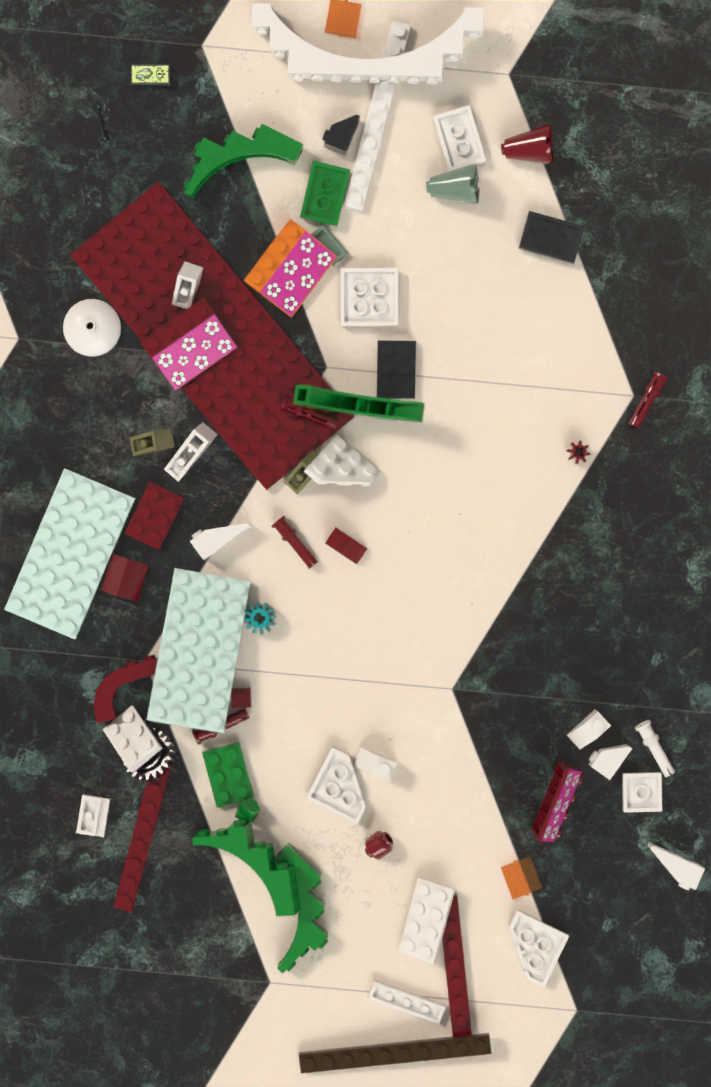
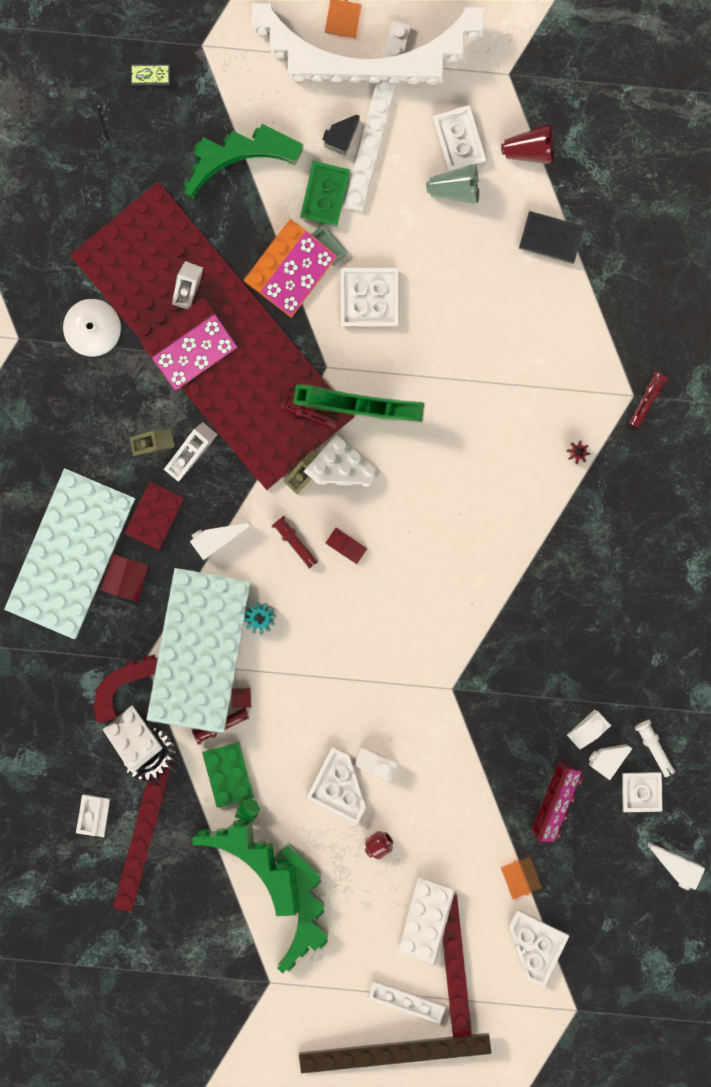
black plate [377,340,416,399] -> none

